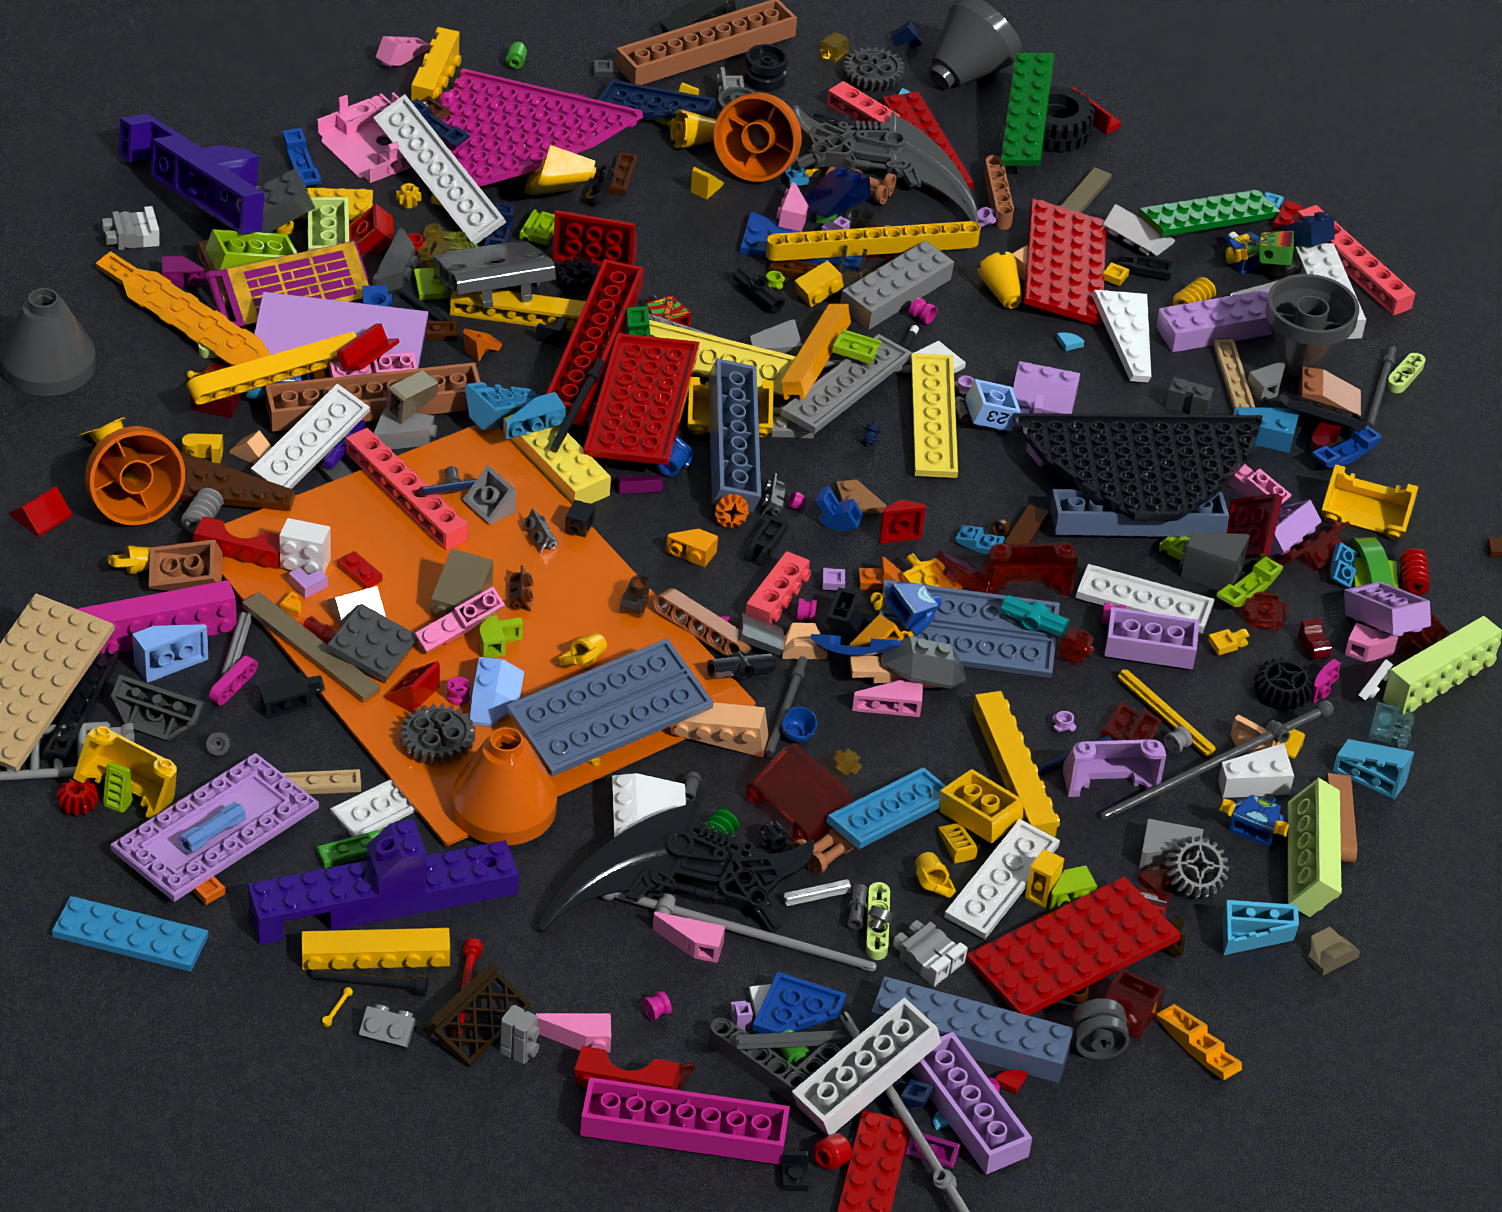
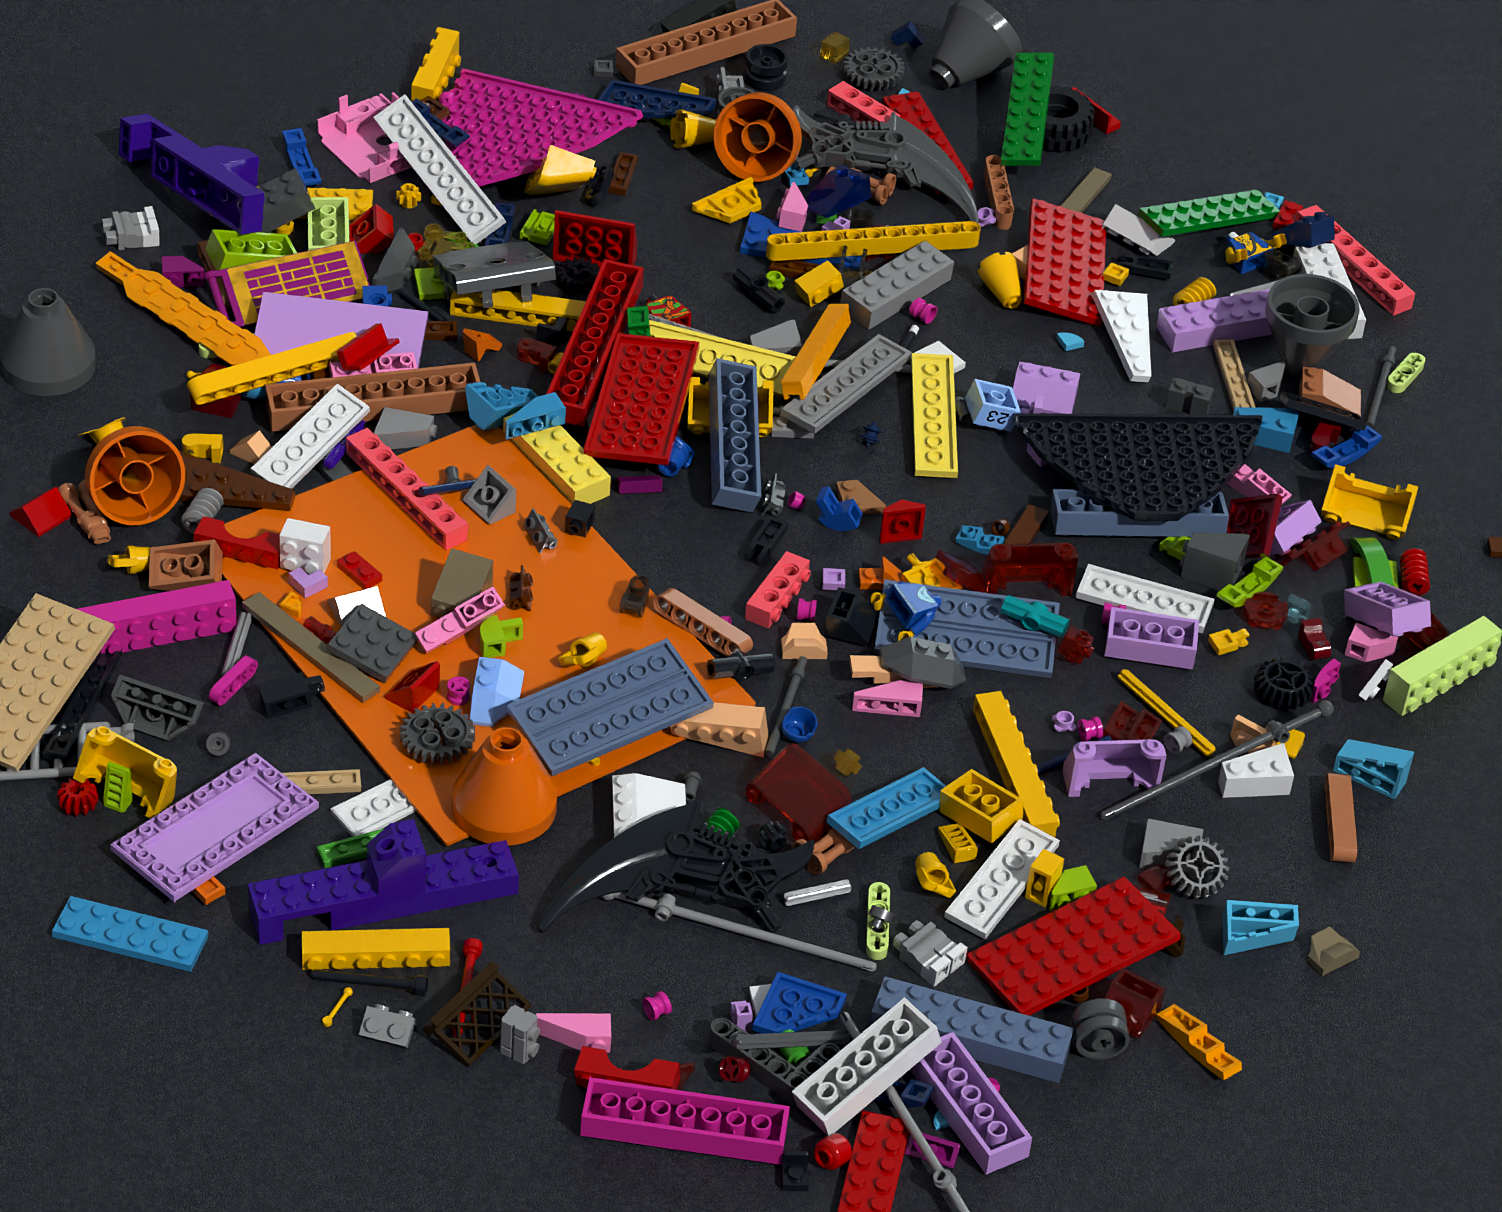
light blue slope [132,624,208,683] -> none
medium blue axle [178,801,247,854] -> none
bright pink slope [376,36,431,67] -> none
dark tan slope [386,370,438,424] -> none
bright green brick [506,42,527,69] -> none
black bar [550,358,605,453] -> none
bright pink slope [653,912,725,963] -> none
light orange slope [666,529,718,568] -> none
yellow slope [691,167,724,200] -> none
orange gear [715,494,749,529] -> none
dark grey slope [738,612,784,656] -> none
blue slope [811,634,901,656] -> none
lime plate [832,329,882,364] -> none
flat silver pin [848,884,868,930] -> none
light orange slope [849,614,905,656] -> none
lavender plate [954,376,974,395] -> none
red tile [995,1070,1028,1094] -> none
blue torso [1219,794,1289,847] -> none
bright green torso [1248,231,1294,265] -> none
yellowish green brick [1288,778,1342,917] -> none
dark azure slope [1331,542,1358,589] -> none
clear light blue plate [1369,702,1415,748] -> none
none -> nougat piece [58,479,111,544]
none -> clear red leg [517,338,556,373]
none -> yellow hinge [548,352,564,375]
none -> yellow wing [691,177,762,223]
none -> dark red wheel [719,1056,750,1083]
none -> dark pink wheel [1077,716,1103,742]
none -> clear light blue tile [1287,594,1311,624]

